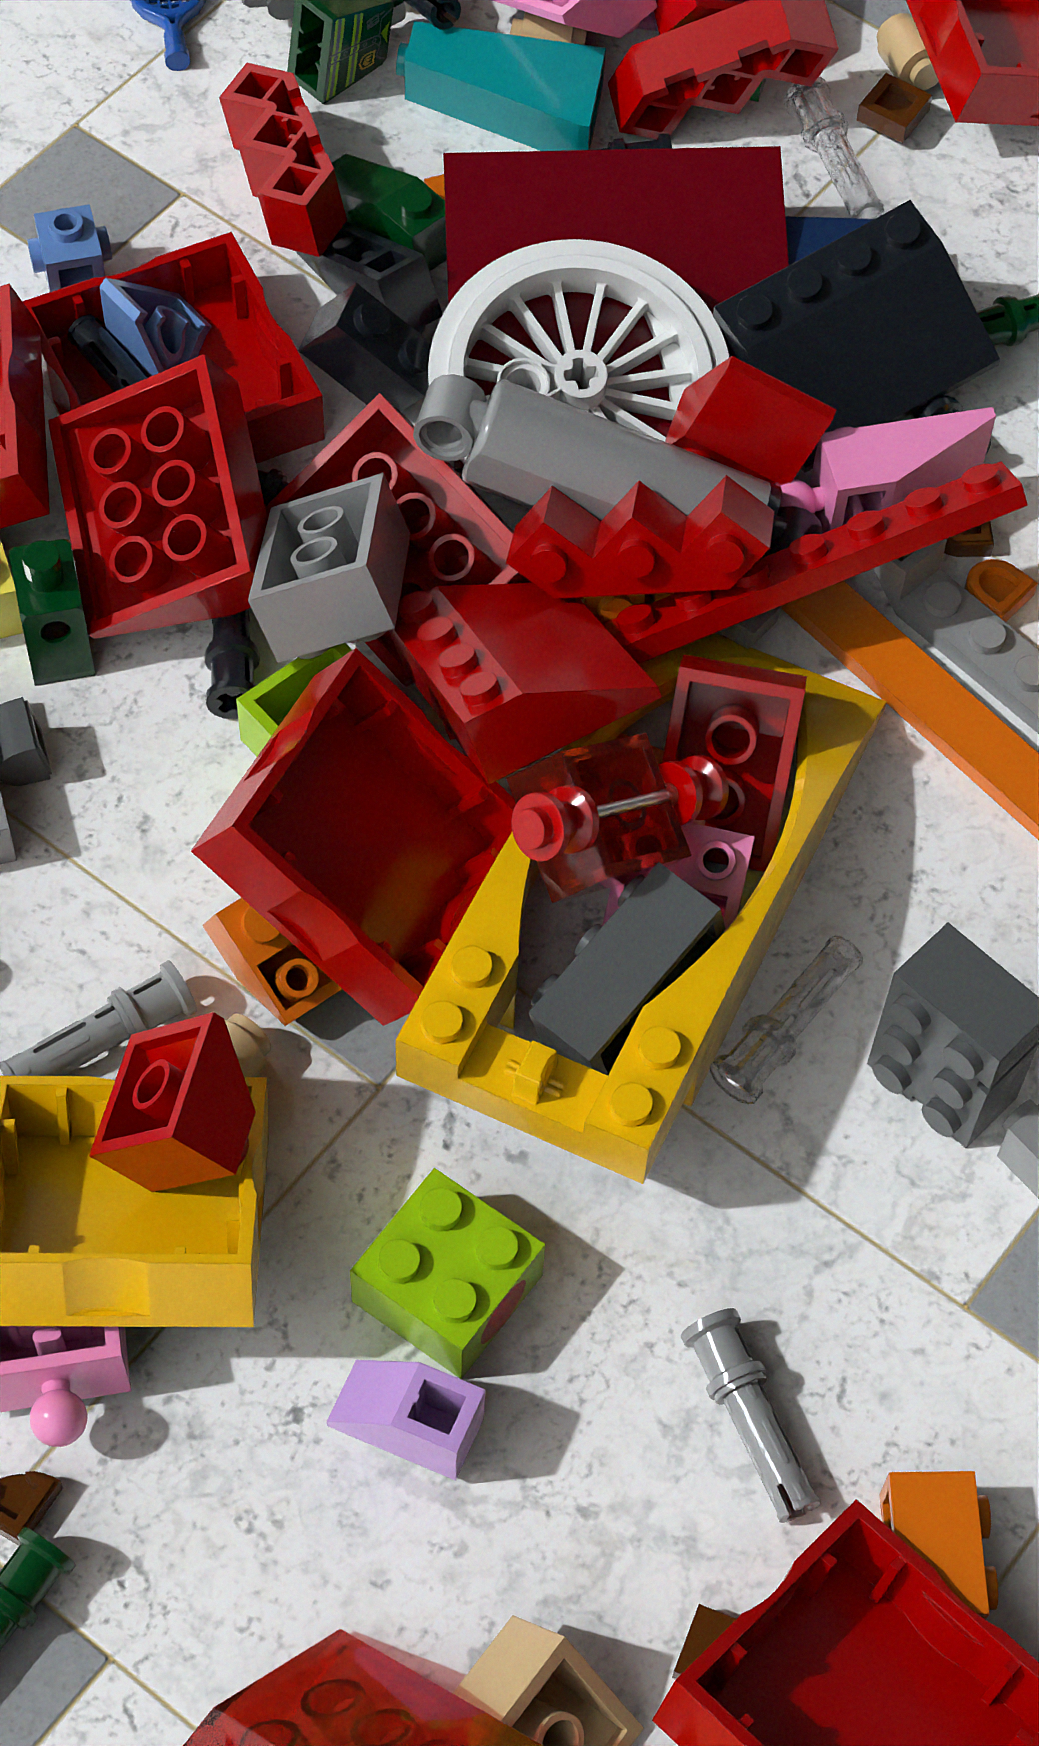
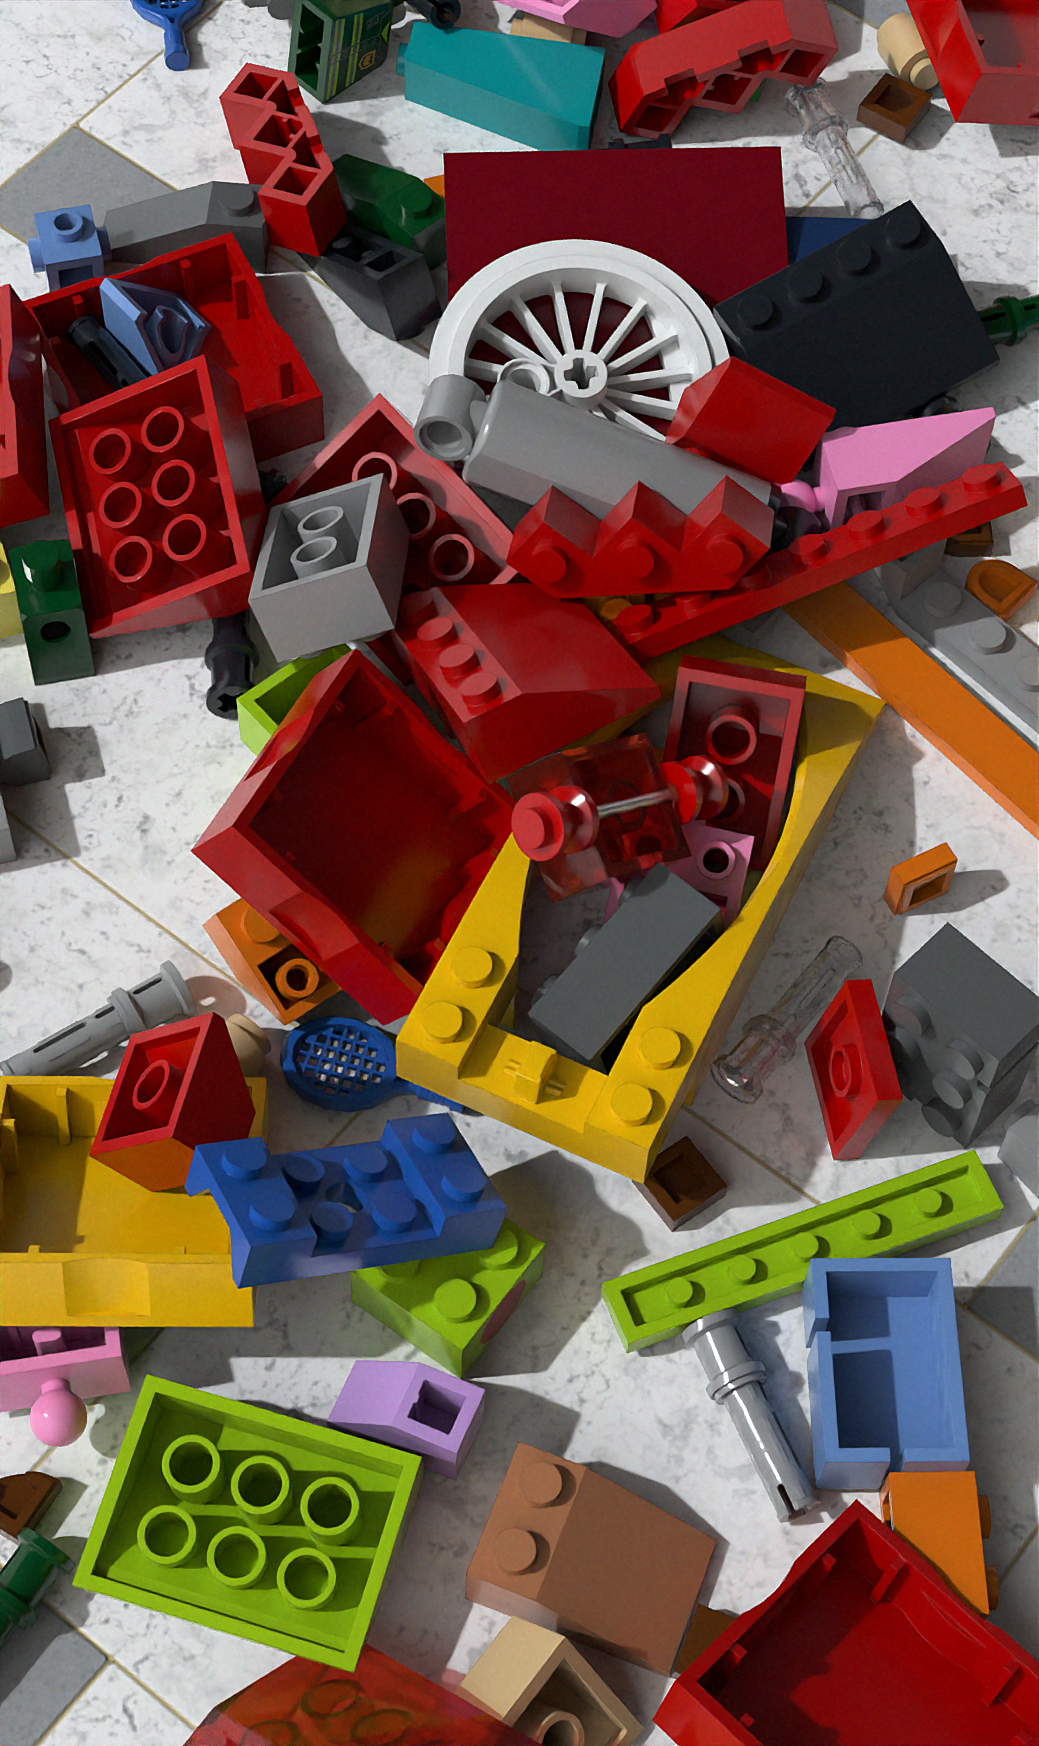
black brick [298,282,432,411] -> none
none -> lime slope [72,1374,425,1674]
none -> dark grey slope [103,181,271,274]
none -> blue piece [184,1112,508,1289]
none -> blue piece [280,1016,466,1114]
none -> nougat slope [465,1442,717,1678]
none -> lime plate [601,1149,1004,1354]
none -> reddish brown tile [632,1135,727,1232]
none -> medium blue piece [802,1258,970,1489]
none -> red tile [804,979,903,1161]
none -> orange tile [883,842,958,916]

